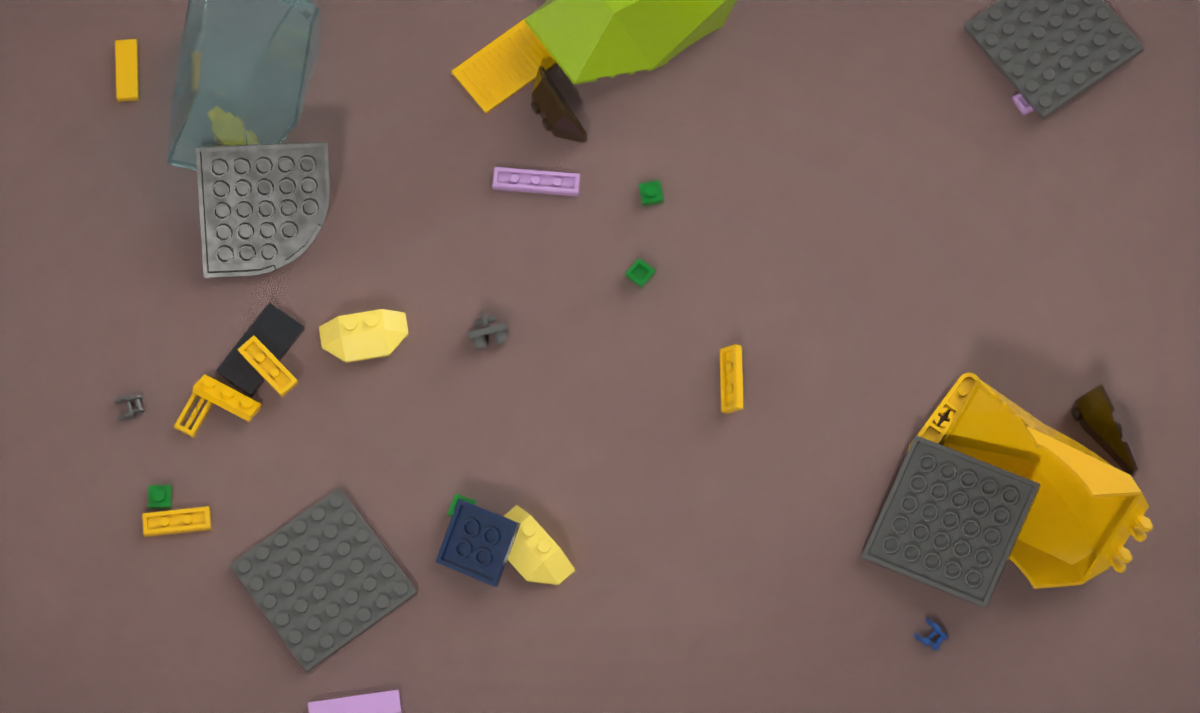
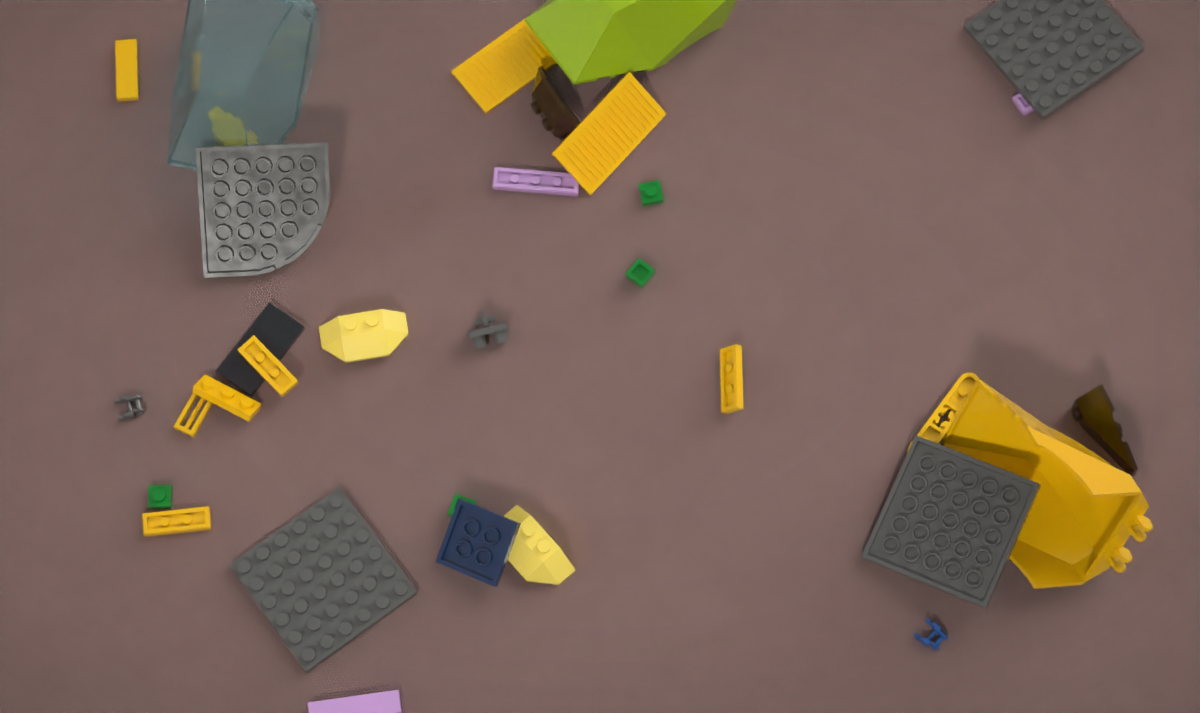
none -> yellow window [551,72,667,195]

